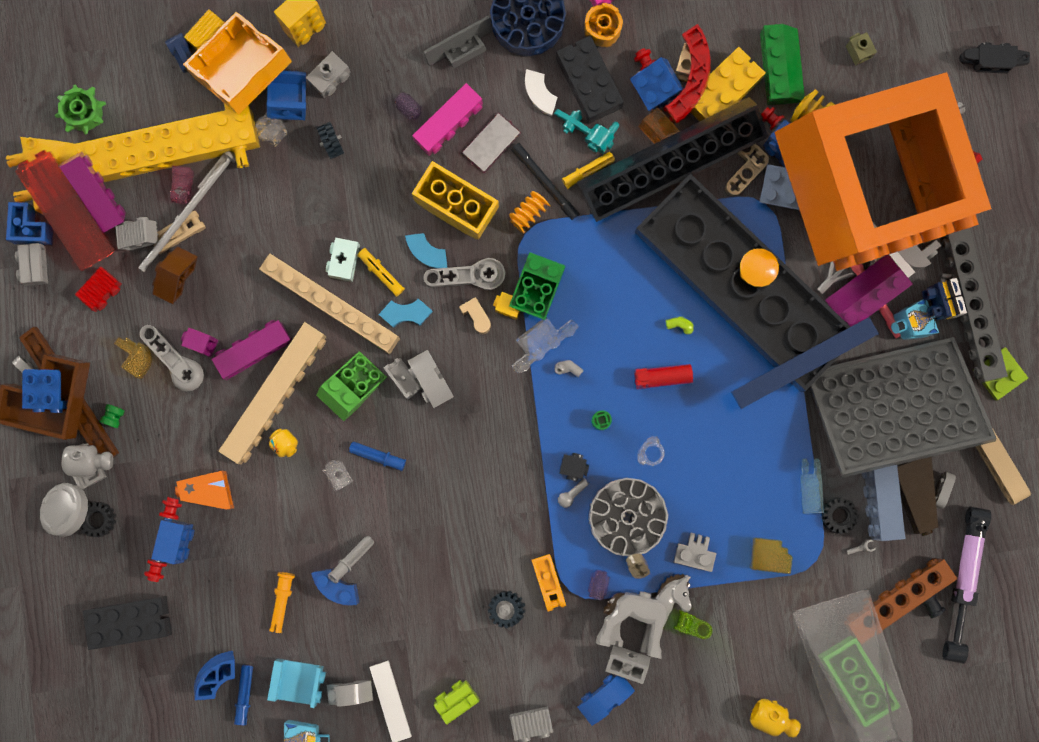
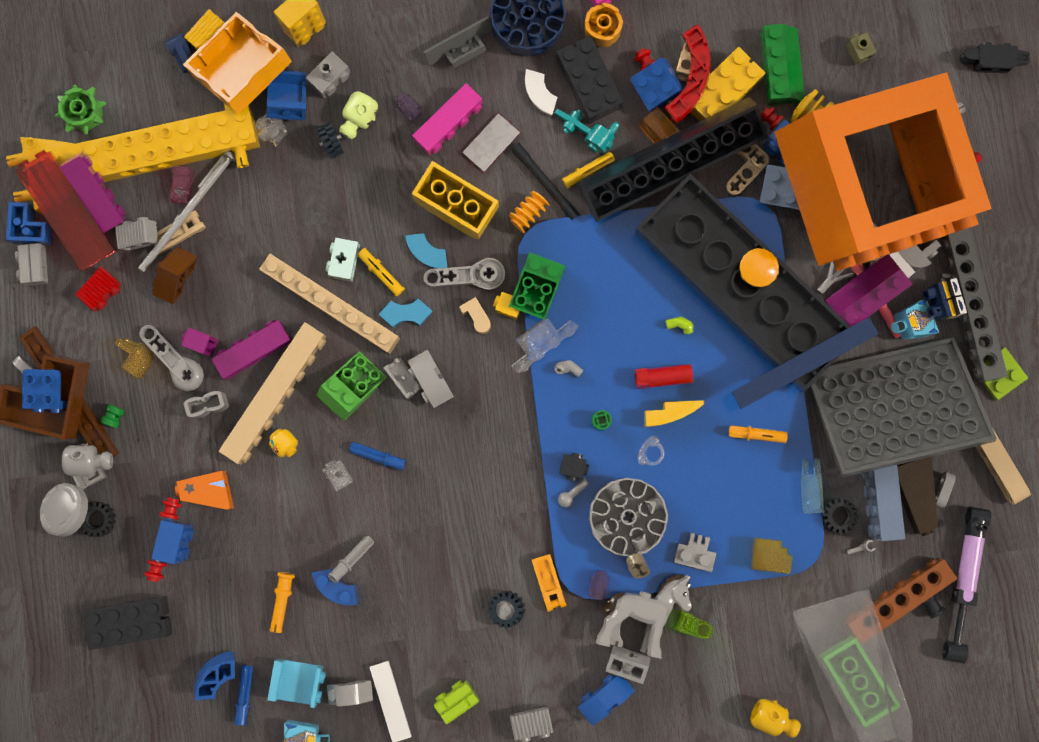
none -> light grey brick [183,391,229,418]
none -> yellowish green piece [339,91,378,140]
none -> yellow slope [644,401,704,427]
none -> light orange axle [728,426,787,443]

